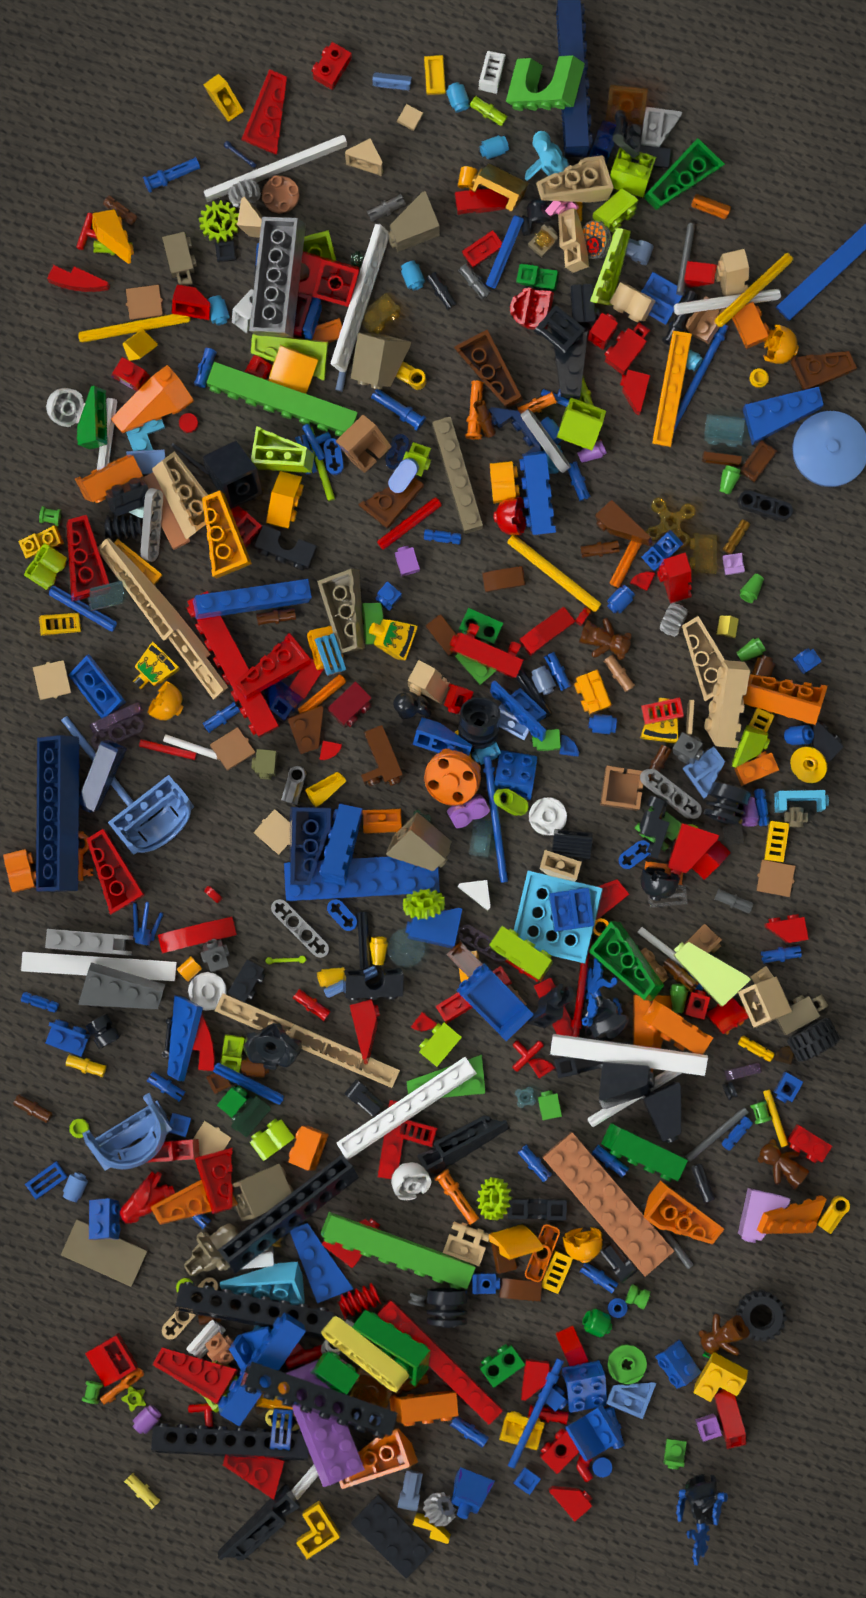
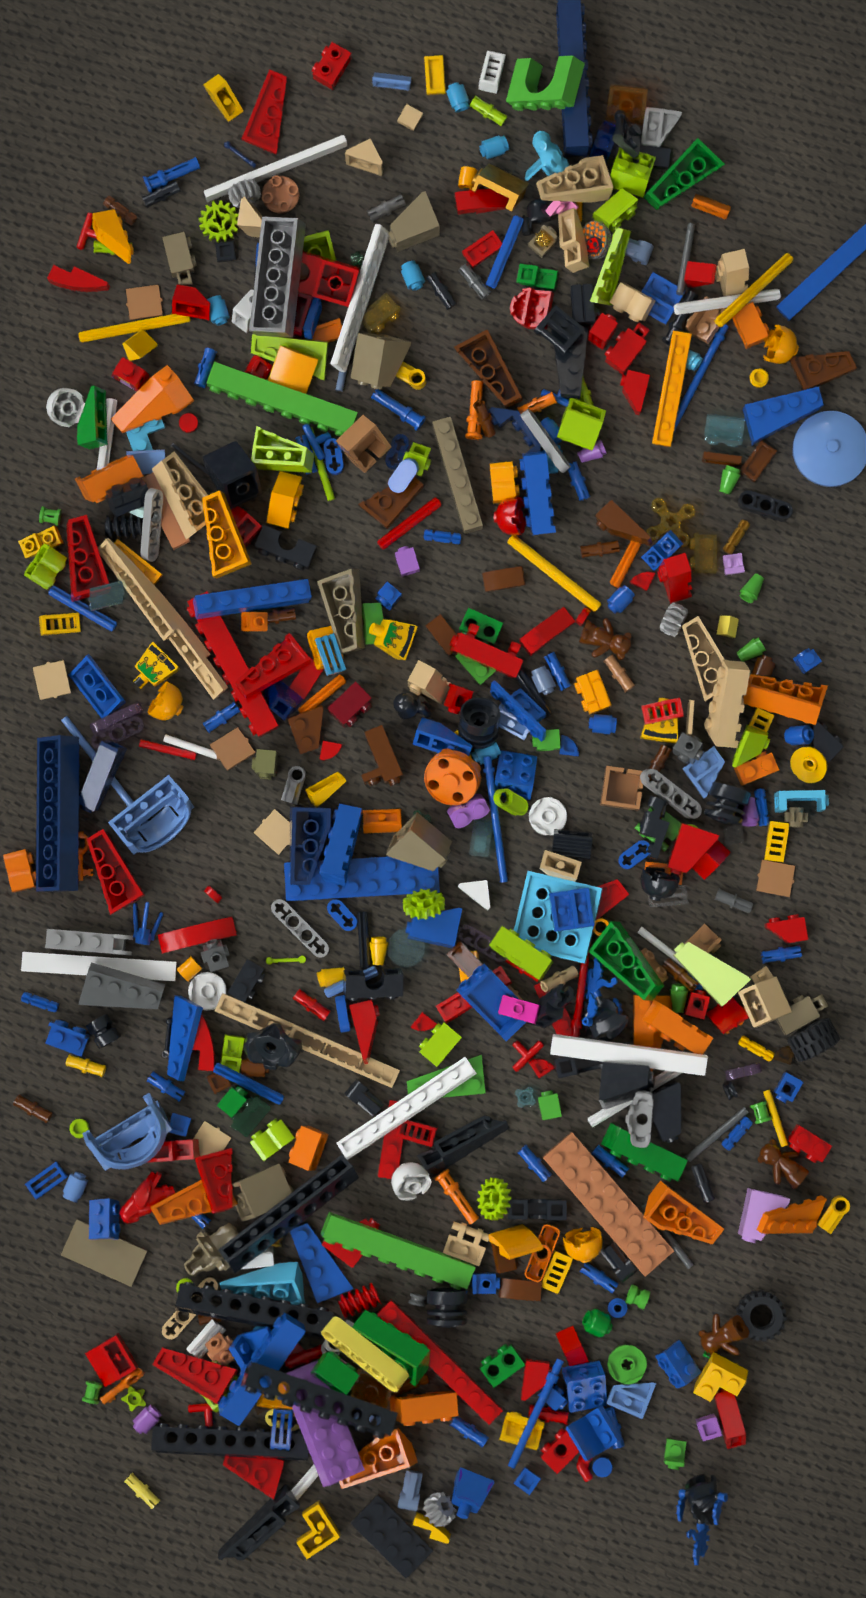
red slope [548,1486,592,1521] -> none
none -> black pin [142,180,181,208]
none -> orange bracket [241,612,268,631]
none -> blue beam [335,995,350,1033]
none -> dark pink plate [498,995,541,1024]
none -> tan pin [540,966,578,992]
none -> light grey piece [625,1091,653,1148]

